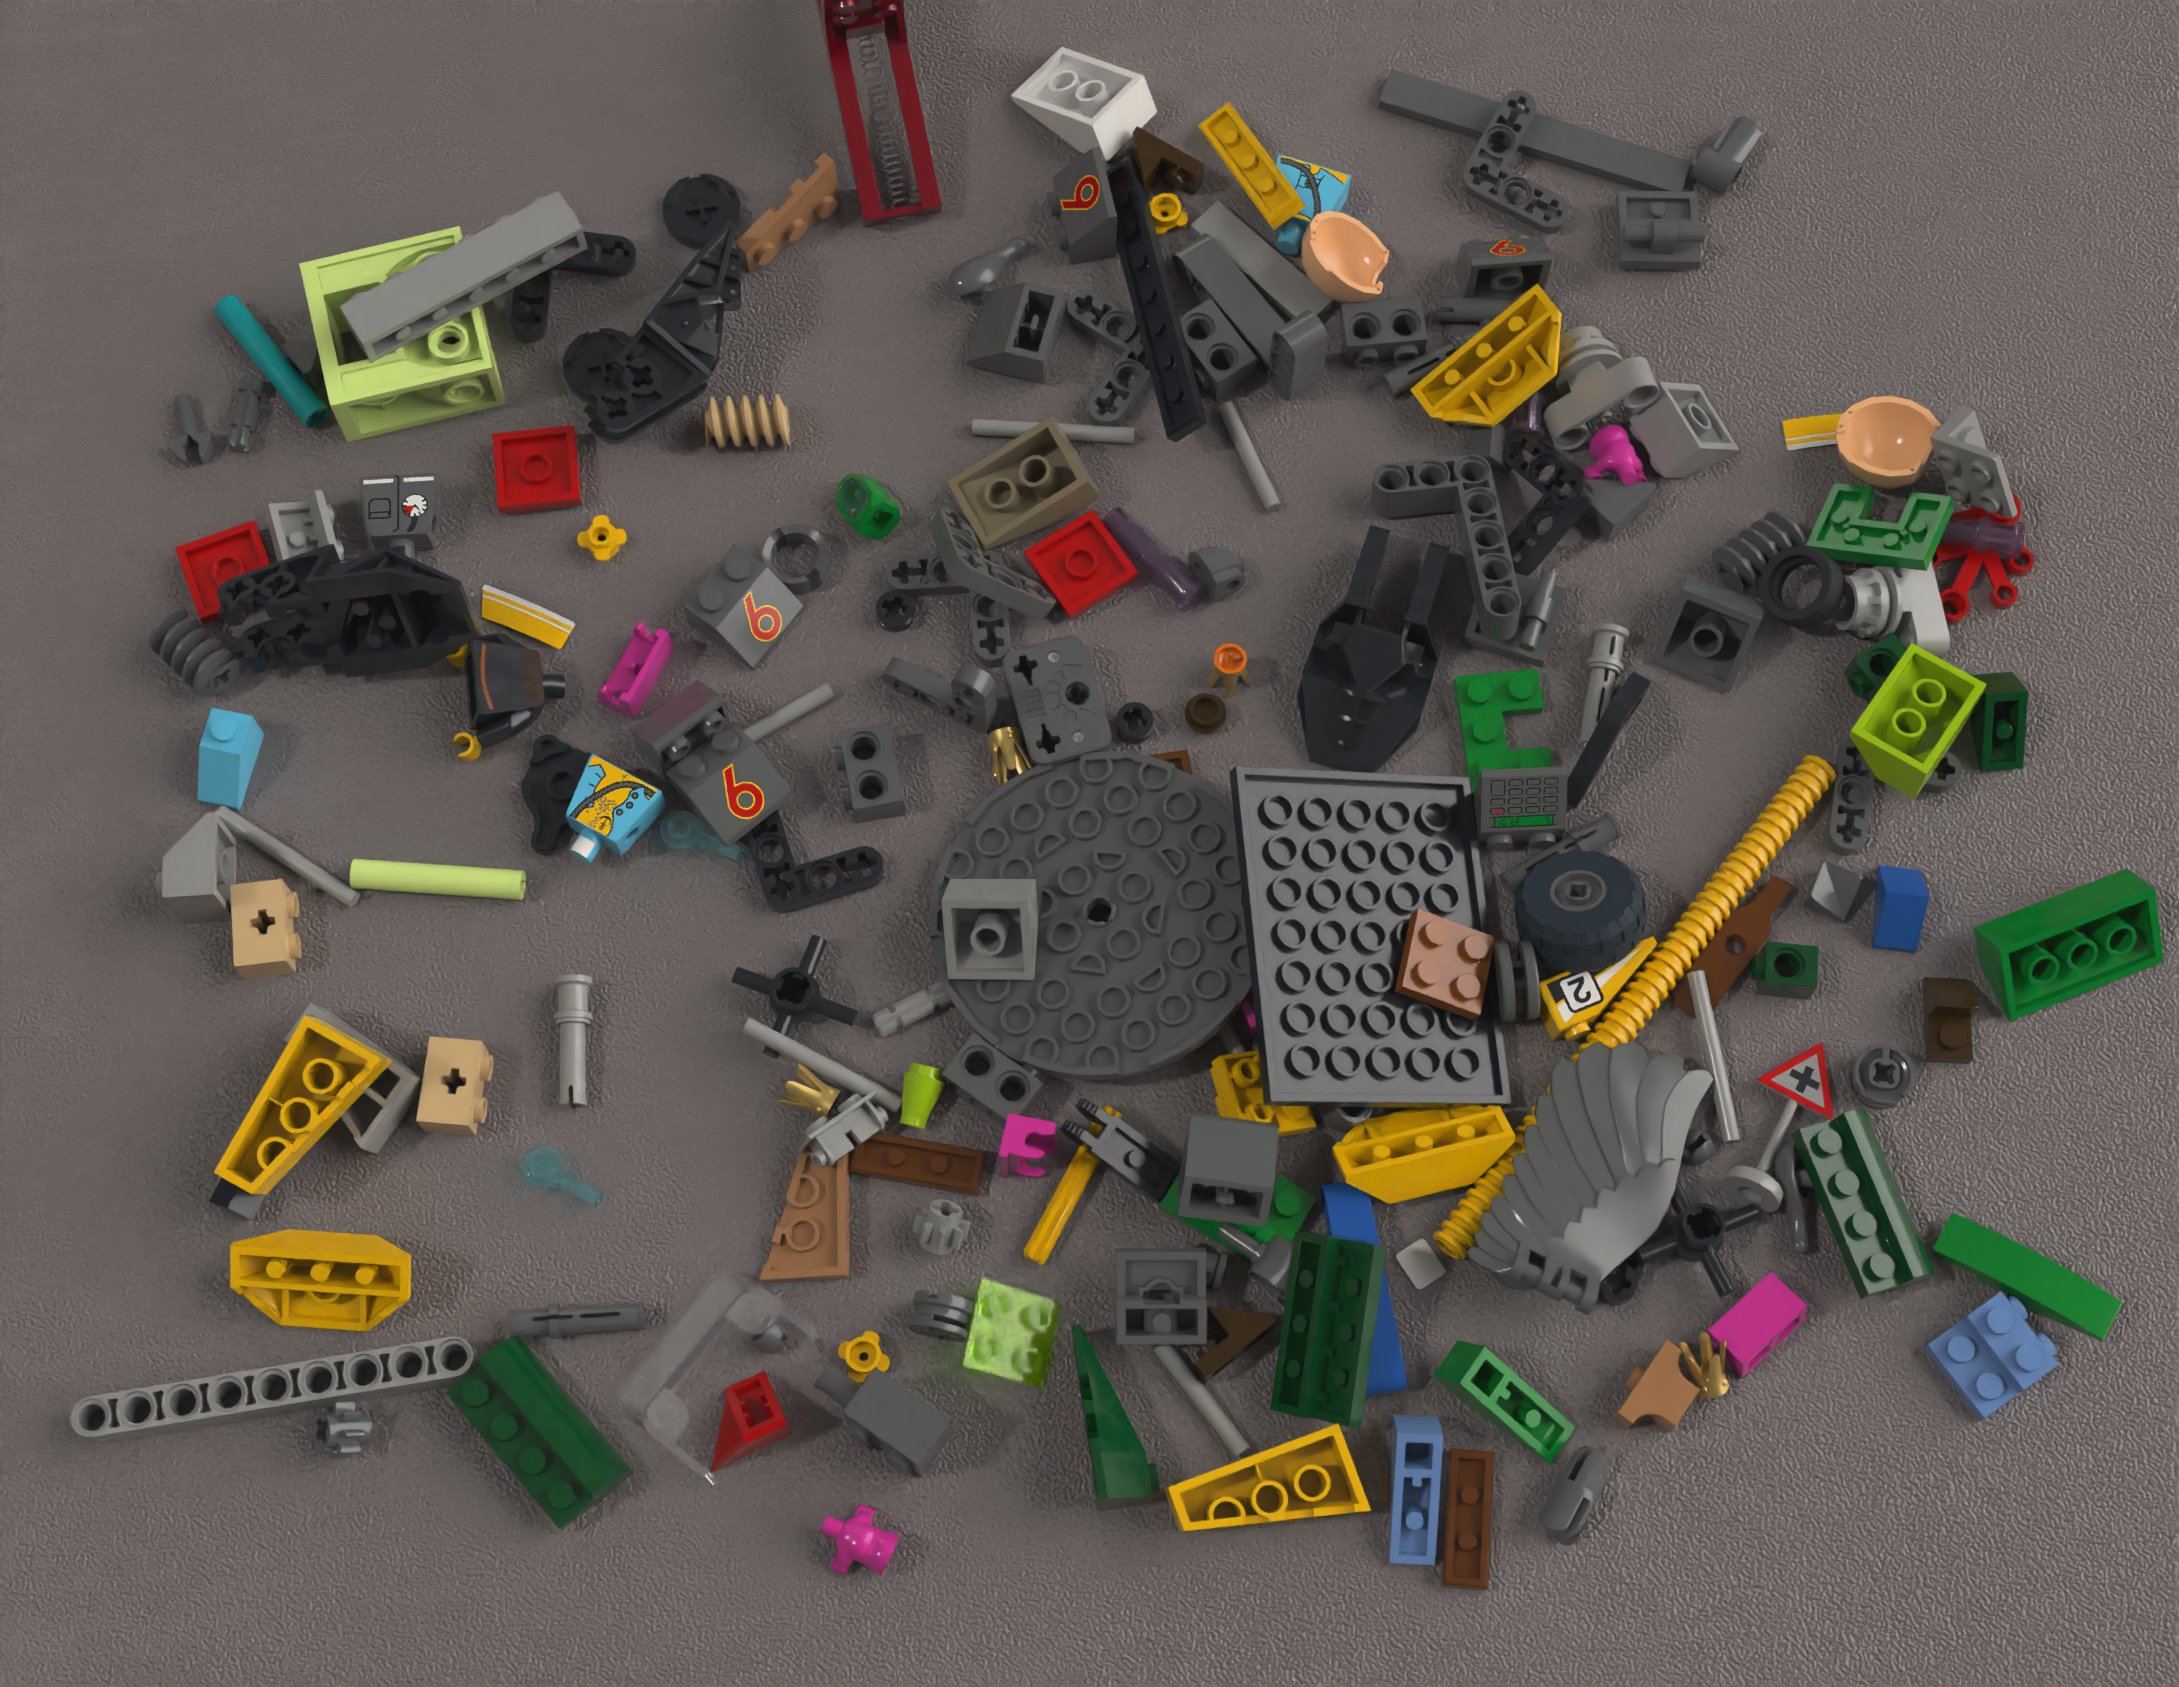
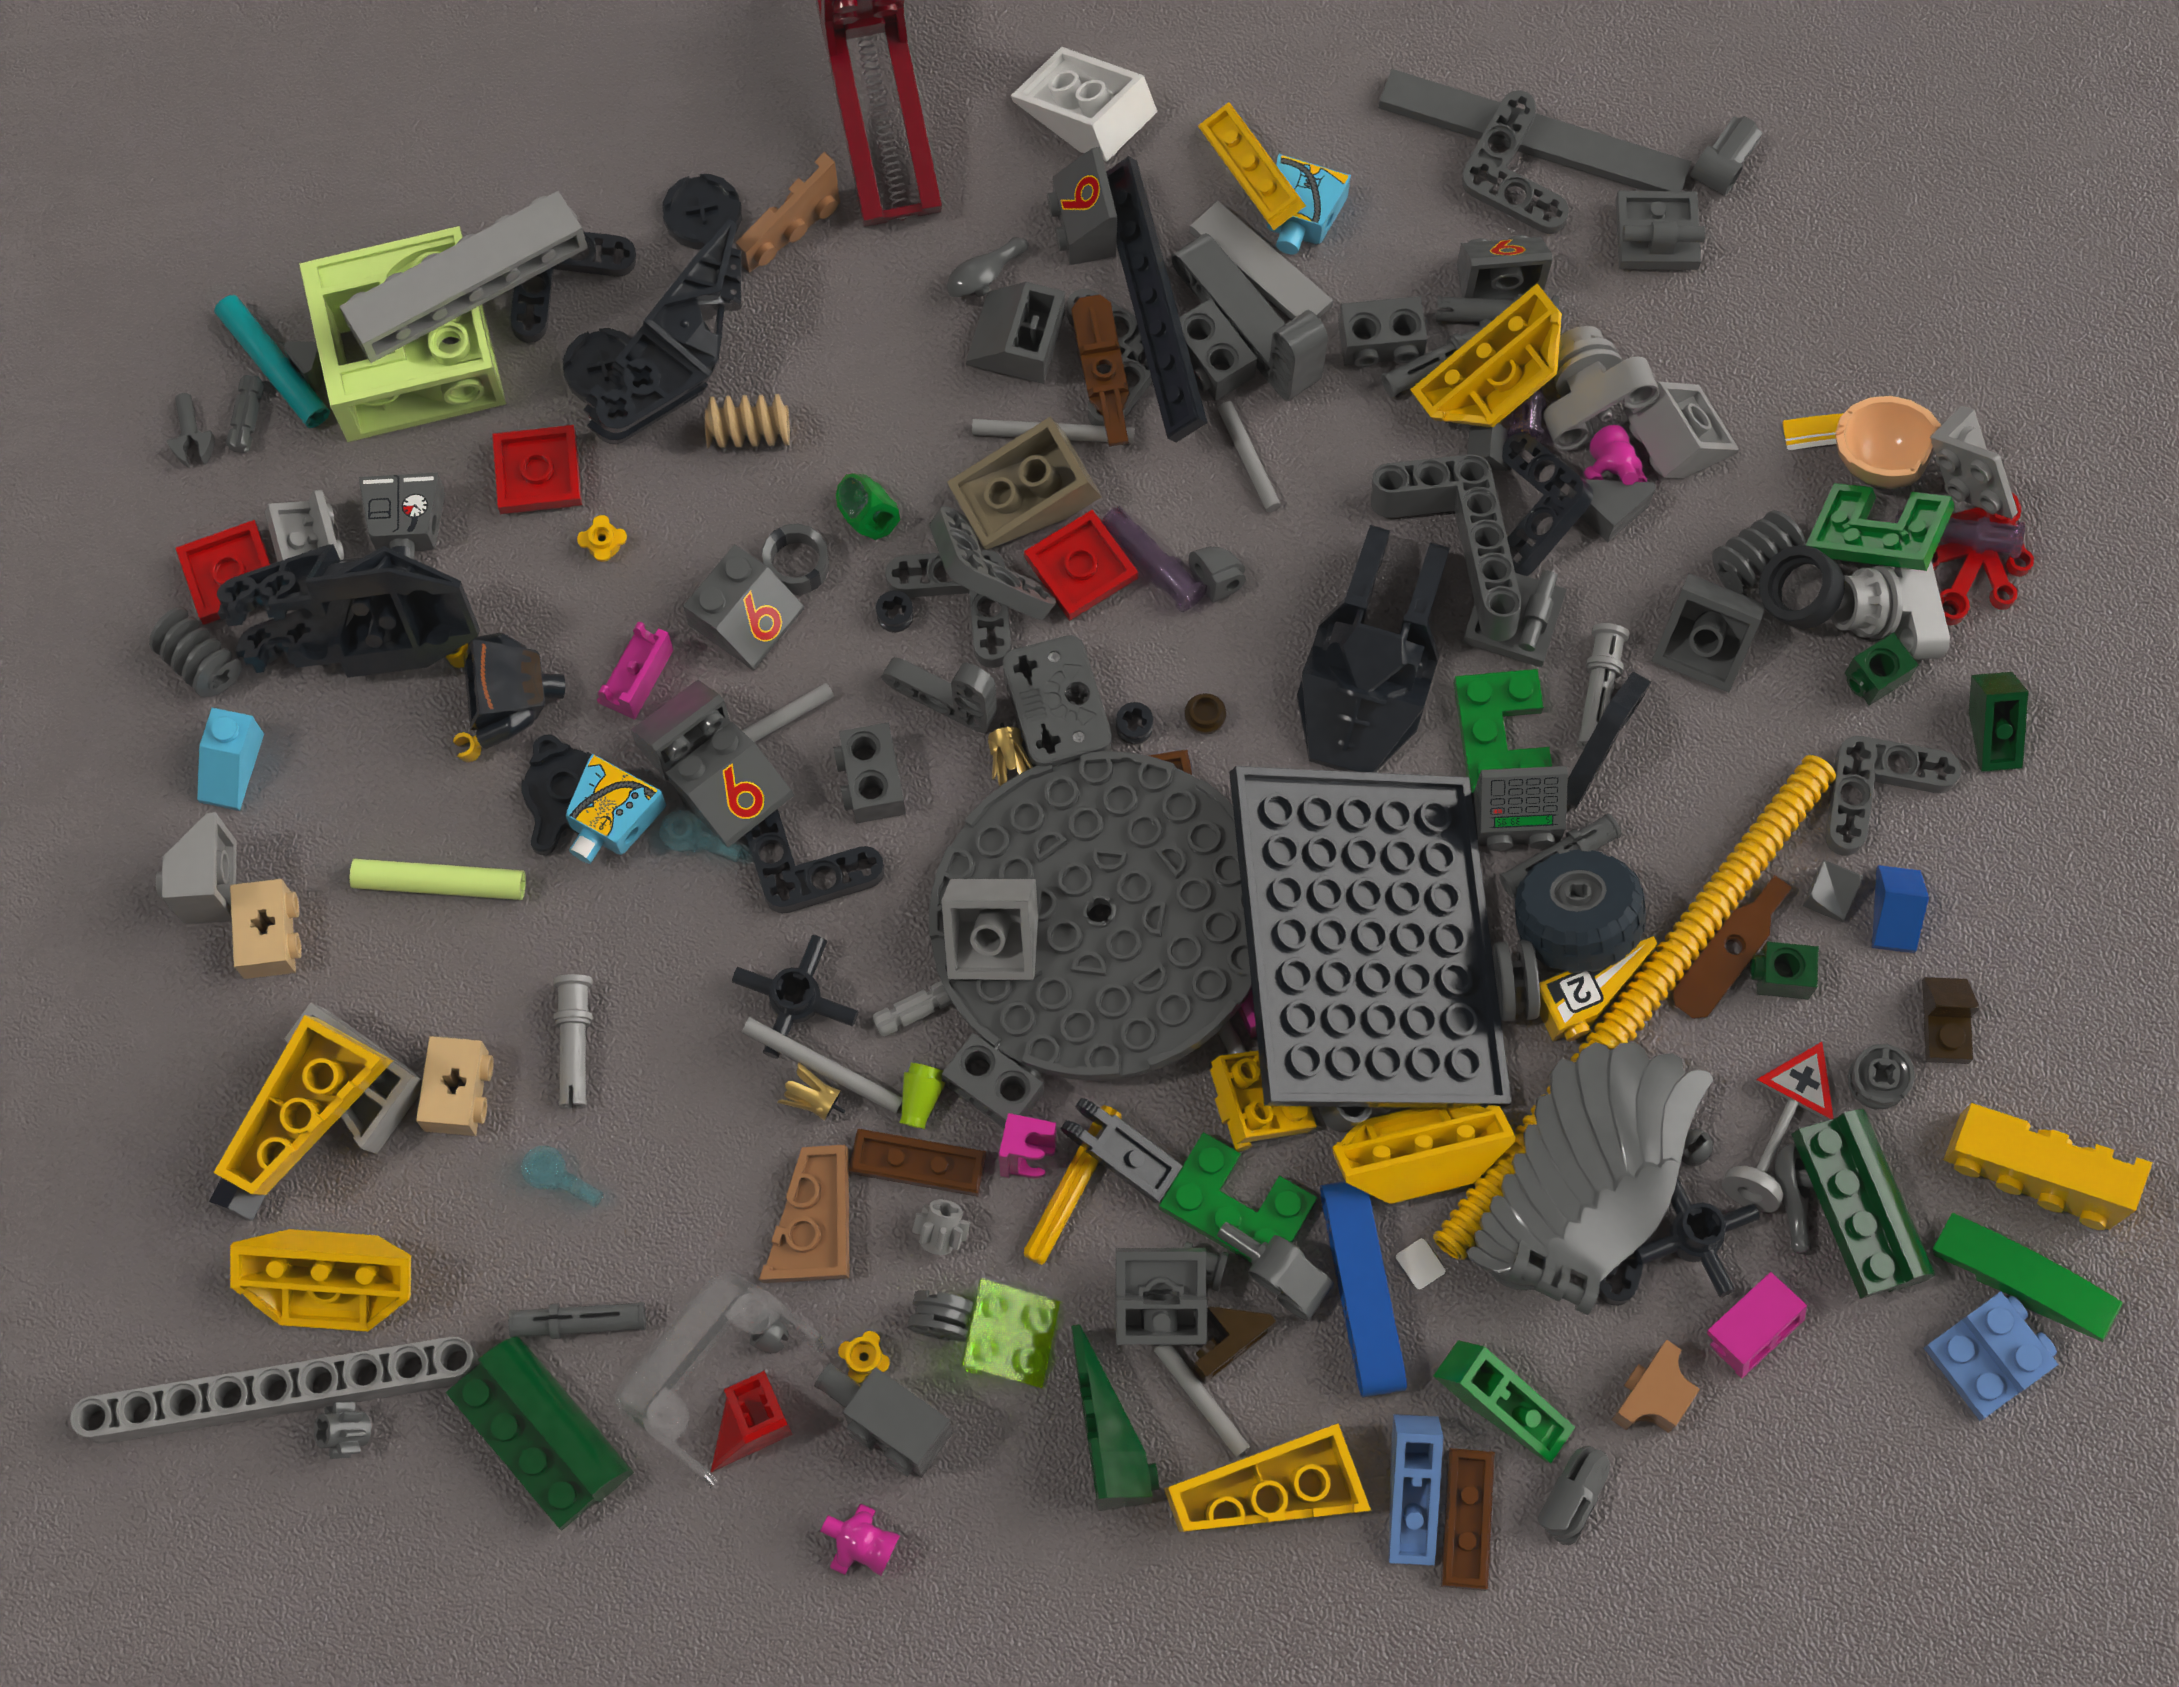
light grey bar [216,805,360,908] -> none
yellow sticker [482,585,575,649] -> none
light grey hinge [798,1090,888,1168] -> none
dark brown slope [1132,126,1204,196] -> none
yellow plate [1148,193,1188,236] -> none
dark grey slope [1176,1112,1279,1228] -> none
piece [1207,643,1250,698] -> none
dark green brick [1270,1231,1387,1428] -> none
light nougat cylinder [1301,210,1390,303] -> none
plate [1395,908,1495,1020] -> none
pearl gold piece [1679,1331,1729,1400] -> none
light grey bar [1687,970,1741,1143] -> none
lime slope [1849,643,1987,800] -> none
green slope [1973,868,2164,1021] -> none
none -> reddish brown piece [1071,294,1129,447]
none -> yellow wedge [1943,1103,2153,1230]

